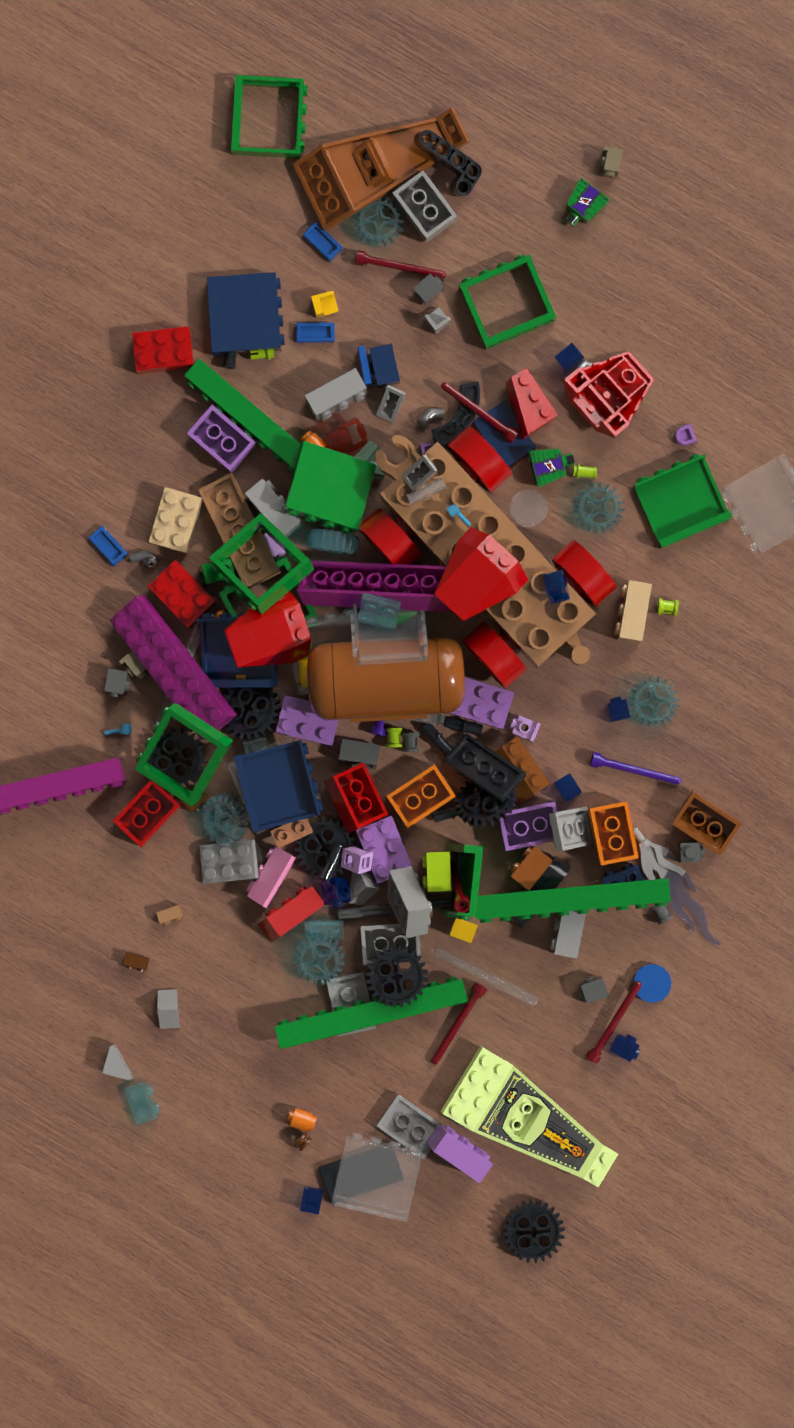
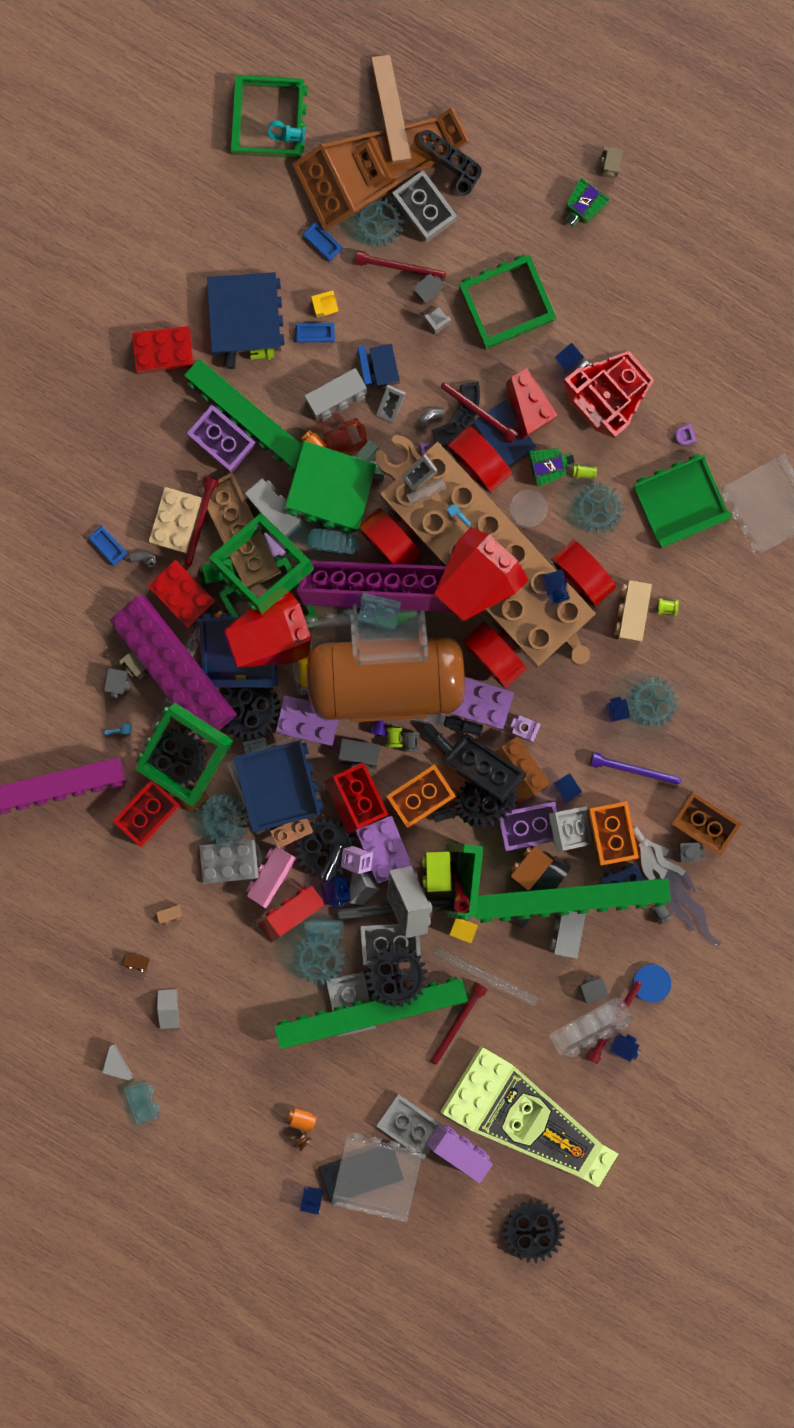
none -> dark red piece [185,476,219,566]
none -> teal connector [268,120,306,144]
none -> medium nougat tile [371,55,411,164]
none -> clear brick [549,998,634,1058]

